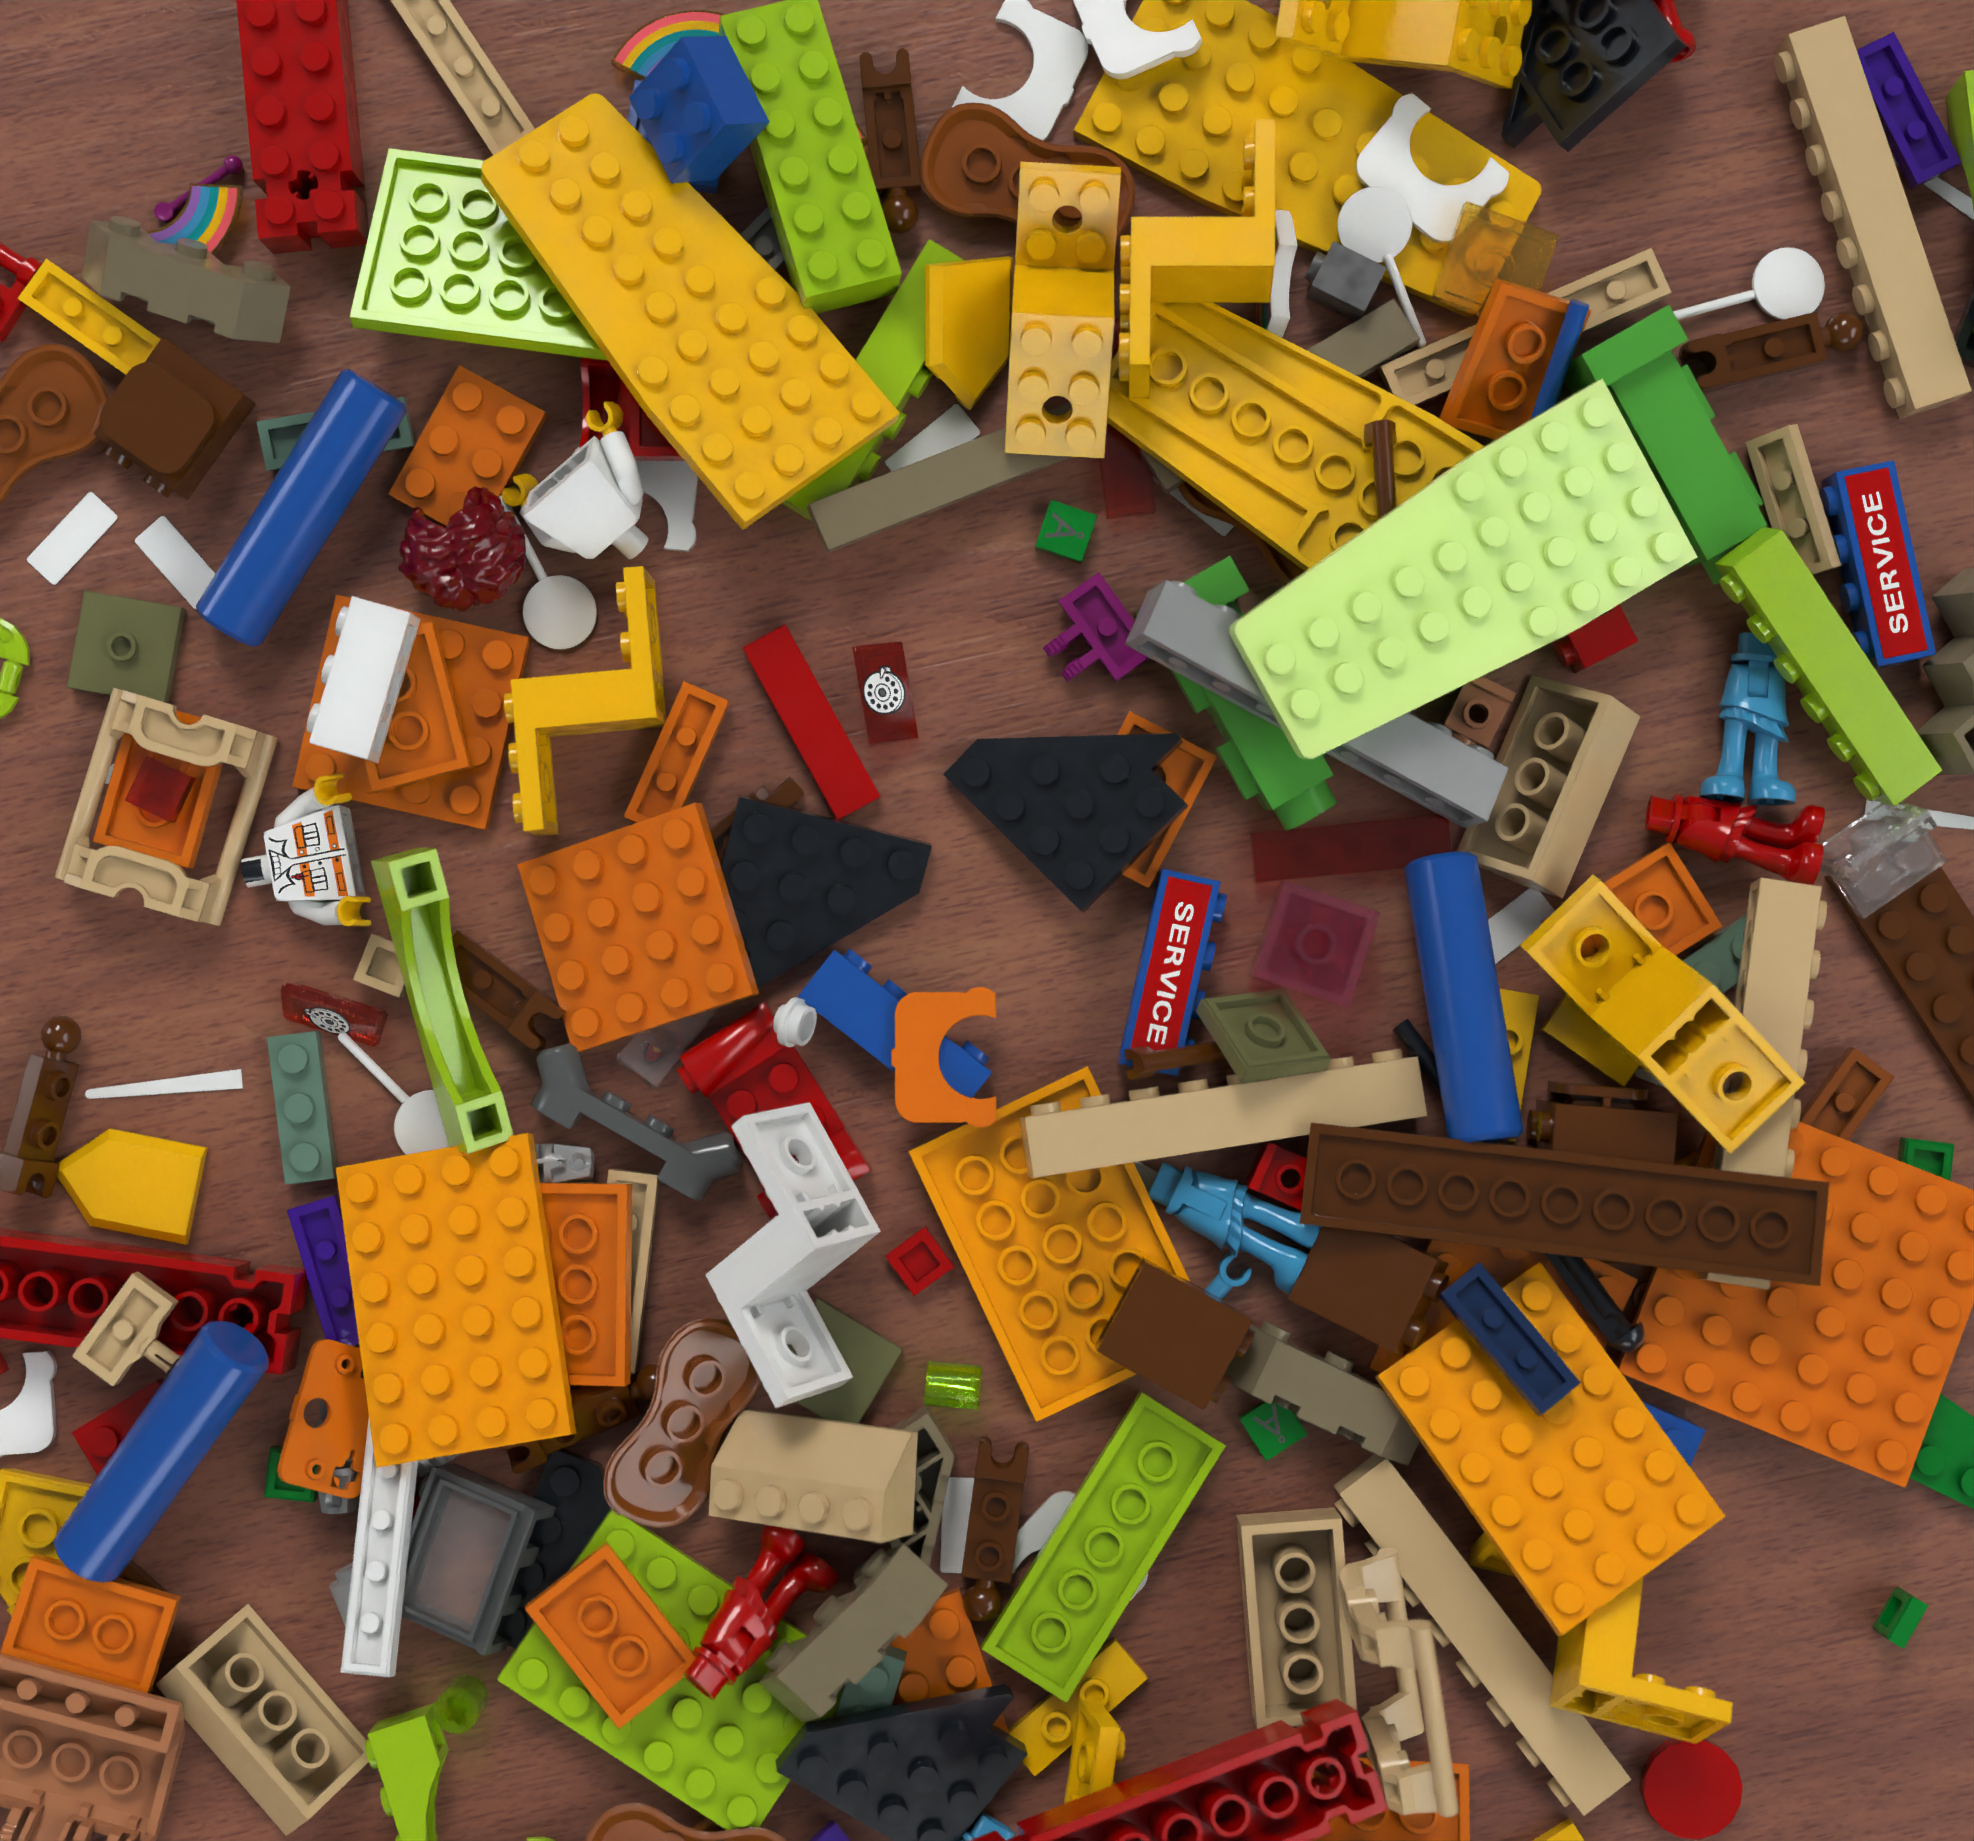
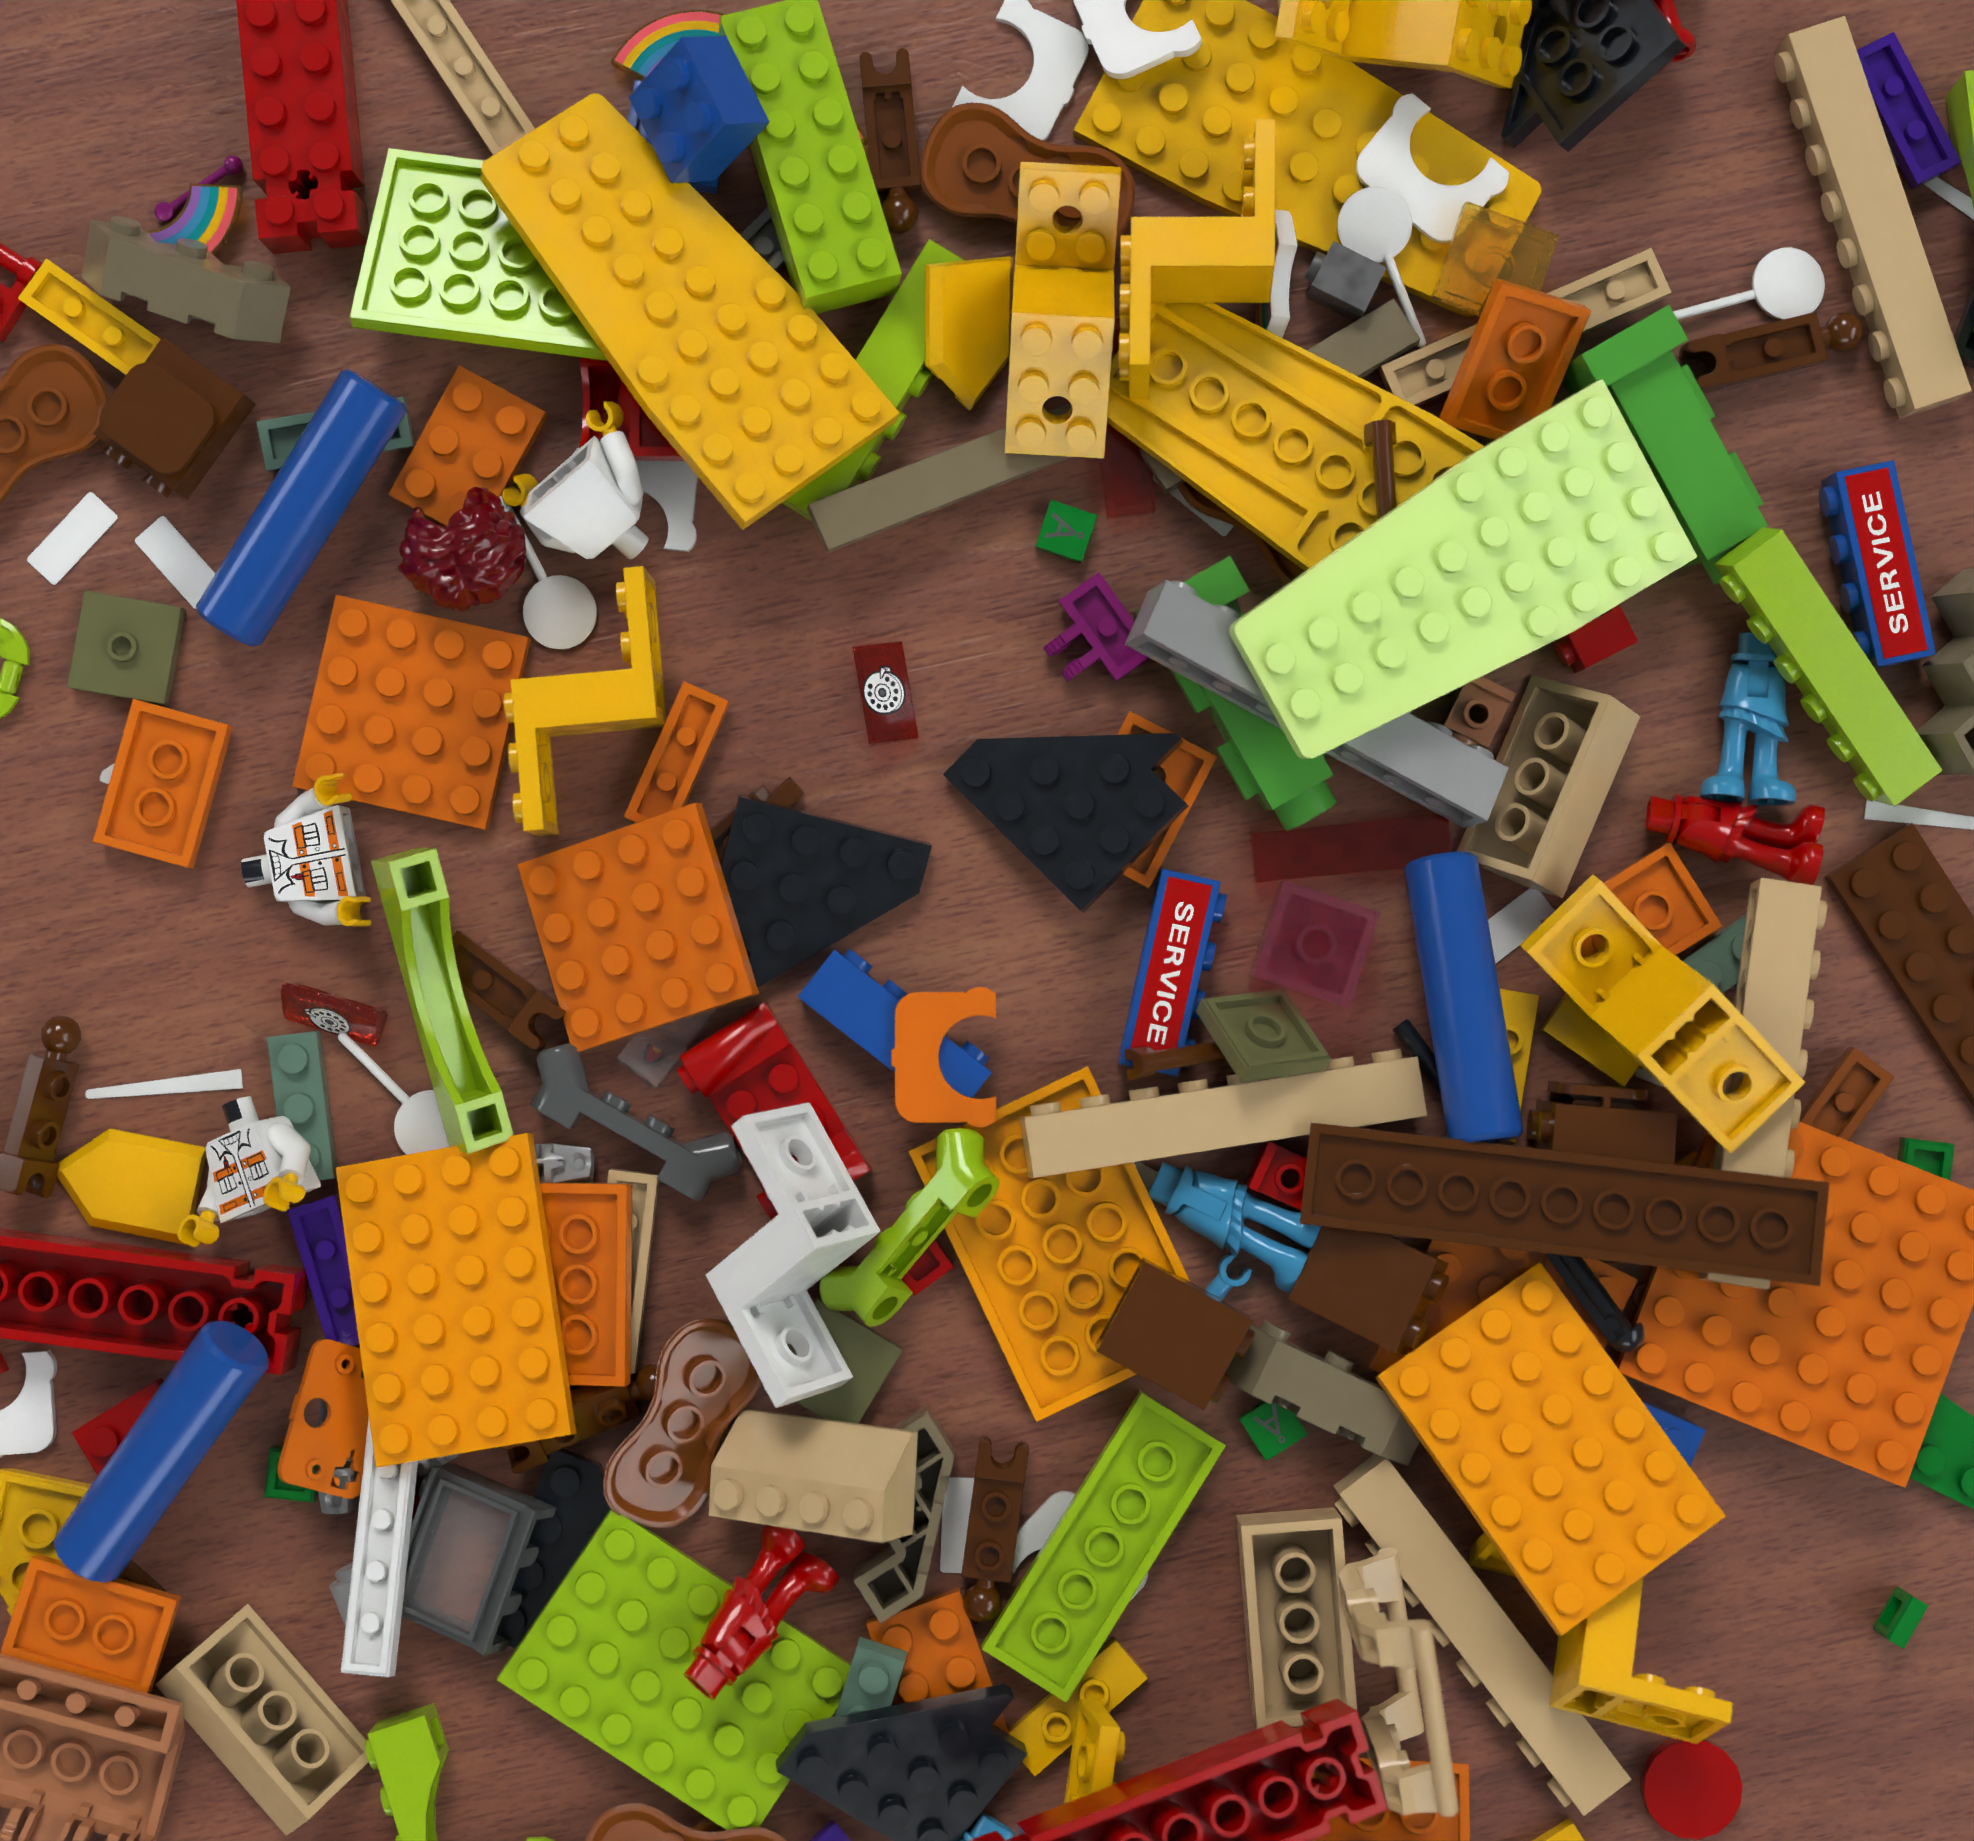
tan piece [55,687,278,926] -> none
tan plate [72,1272,181,1386] -> none
clear red tile [124,756,196,823] -> none
white brick [307,596,421,763] -> none
orange plate [335,621,473,793] -> none
tan plate [353,934,406,998] -> none
clear neon green piece [434,1675,489,1734] -> none
orange plate [525,1541,695,1729] -> none
red tile [742,624,881,820] -> none
dark tan brick [759,1544,948,1723] -> none
white plate [773,997,817,1047] -> none
white sticker [885,404,980,471] -> none
clear neon green piece [924,1361,982,1410] -> none
dark blue plate [1438,1262,1581,1417] -> none
blue bar [1530,299,1590,419] -> none
tan plate [1745,424,1841,576] -> none
clear bracket [1820,802,1947,918] -> none
none -> torso [177,1096,321,1247]
none -> lime plate [819,1128,999,1327]

